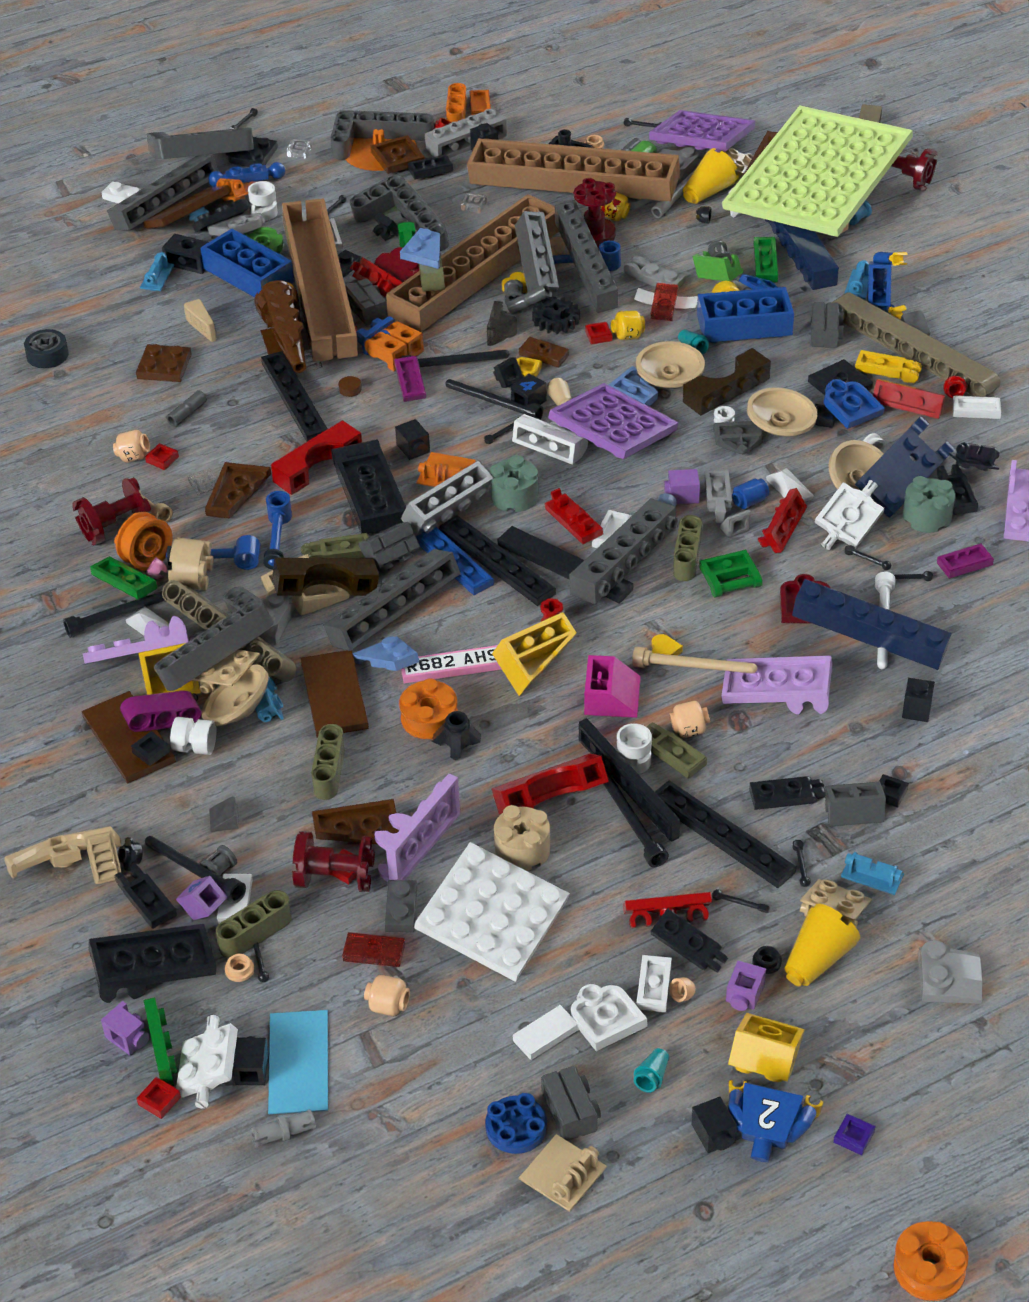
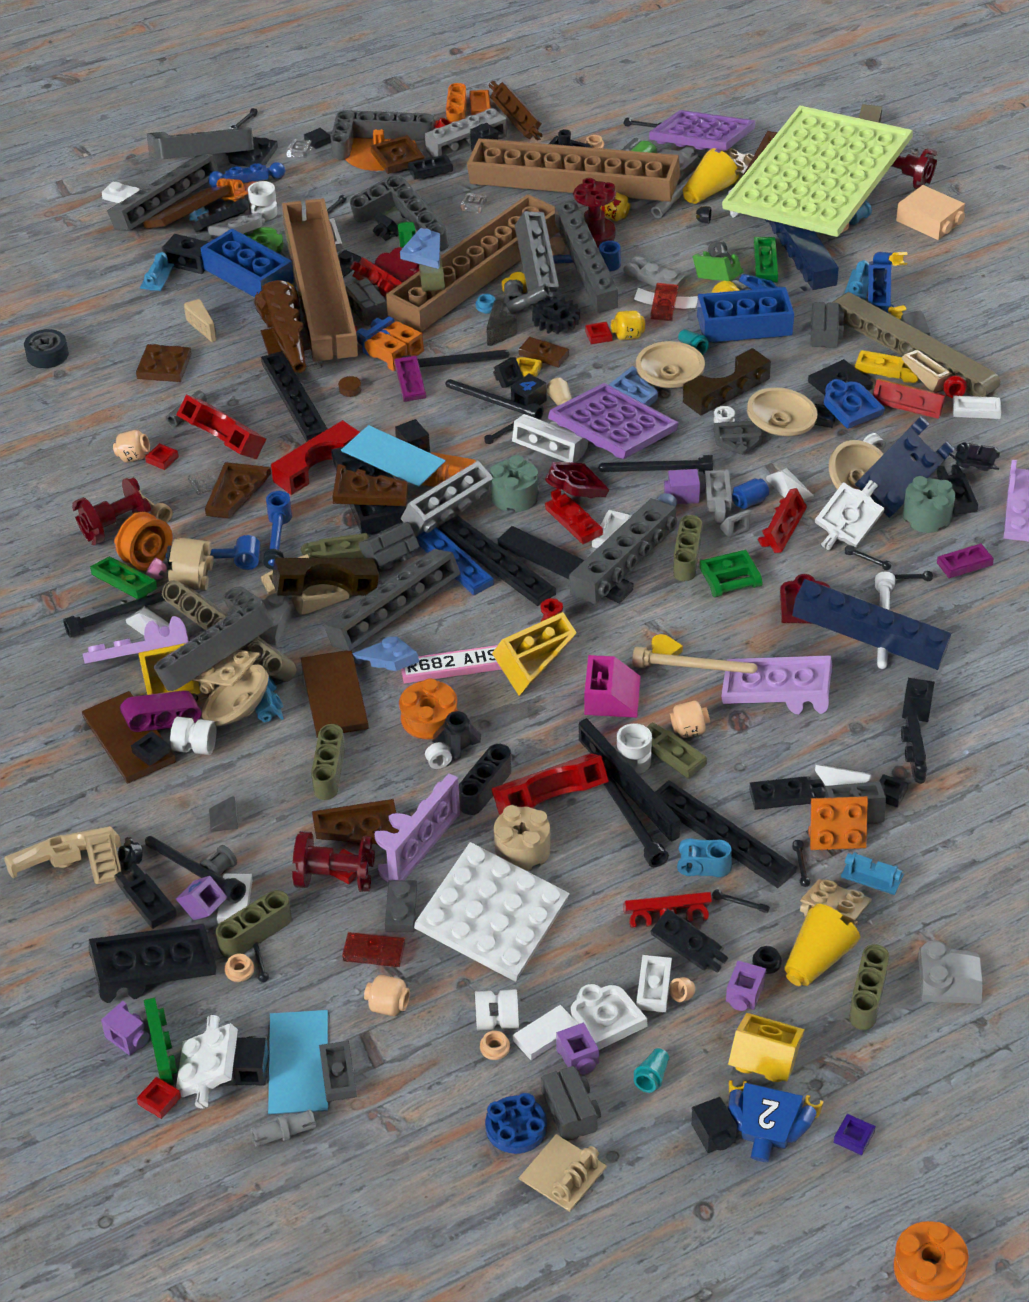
none -> red arch [176,394,267,460]
none -> black tile [304,128,331,149]
none -> dark grey plate [319,1040,357,1102]
none -> reddish brown wing [332,464,408,506]
none -> medium azure piece [341,425,446,487]
none -> white bush [425,742,452,769]
none -> black beam [459,743,511,815]
none -> dark azure plate [475,294,498,314]
none -> white wheel [475,989,519,1031]
none -> light nougat plate [480,1031,510,1060]
none -> reddish brown plate [489,81,543,141]
none -> dark red plate [545,462,610,499]
none -> medium lavender brick [556,1022,599,1074]
none -> black piece [598,455,713,474]
none -> dark azure piece [677,838,732,877]
none -> orange hinge [808,796,868,850]
none -> white slope [815,764,872,786]
none -> olive beam [849,944,889,1030]
none -> light nougat brick [896,185,965,240]
none -> black hinge [901,715,927,784]
none -> tan slope [902,350,952,393]

